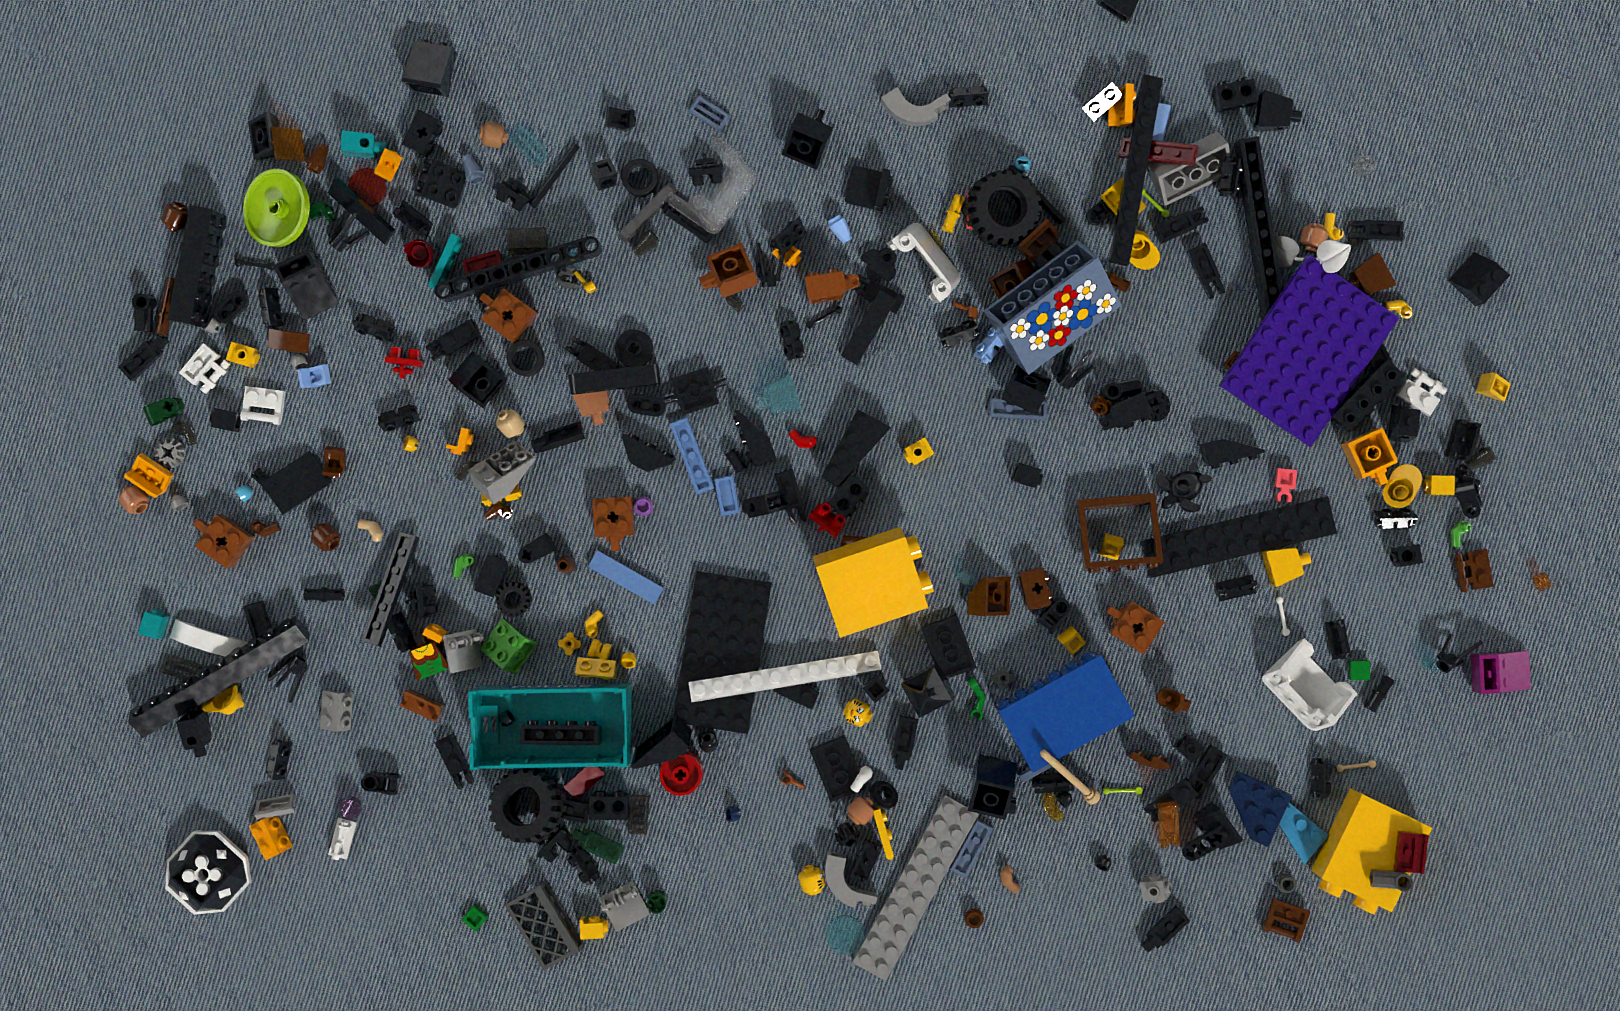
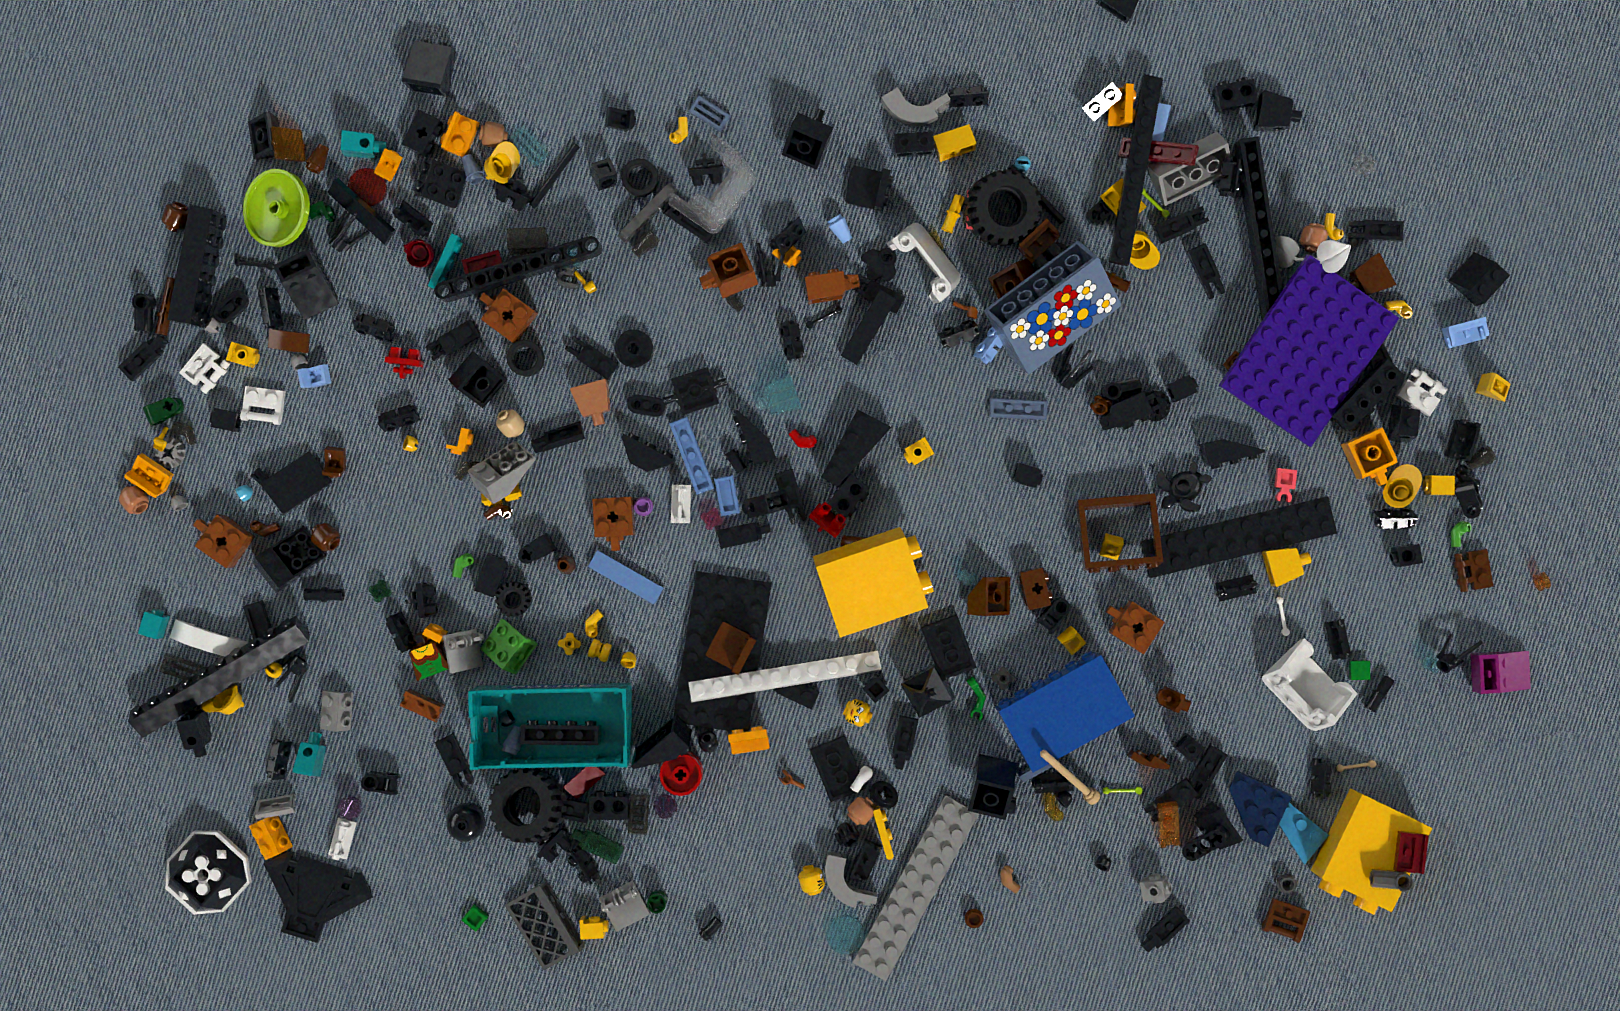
tan arm [358,519,383,542] -> none
black plate [361,532,419,647] -> none
black beam [568,364,661,395] -> none
yellow bracket [575,657,617,680] -> none
dark blue hinge [725,806,741,822] -> none
sand blue tile [949,819,993,879] -> none
black slope [1002,365,1051,414] -> none
none -> yellow hand [153,427,168,452]
none -> black slope [253,526,326,593]
none -> black plate [263,851,373,943]
none -> yellow hinge [265,662,283,678]
none -> teal torso [292,731,326,776]
none -> light orange bracket [440,111,480,157]
none -> black cylinder [446,803,486,842]
none -> yellow piece [484,141,520,184]
none -> sand blue cone [502,725,521,756]
none -> clear purple gear [653,794,677,819]
none -> yellow arm [669,117,688,144]
none -> white hinge [671,485,691,523]
none -> black pin [699,916,723,941]
none -> clear pink plate [701,508,723,530]
none -> reddish brown bracket [706,622,757,675]
none -> black hinge [717,522,771,549]
none -> light orange bracket [728,726,770,754]
none -> black brick [893,131,934,158]
none -> yellow hinge [933,124,976,162]
none -> black brick [1165,374,1198,403]
none -> light blue hinge [1442,317,1489,349]

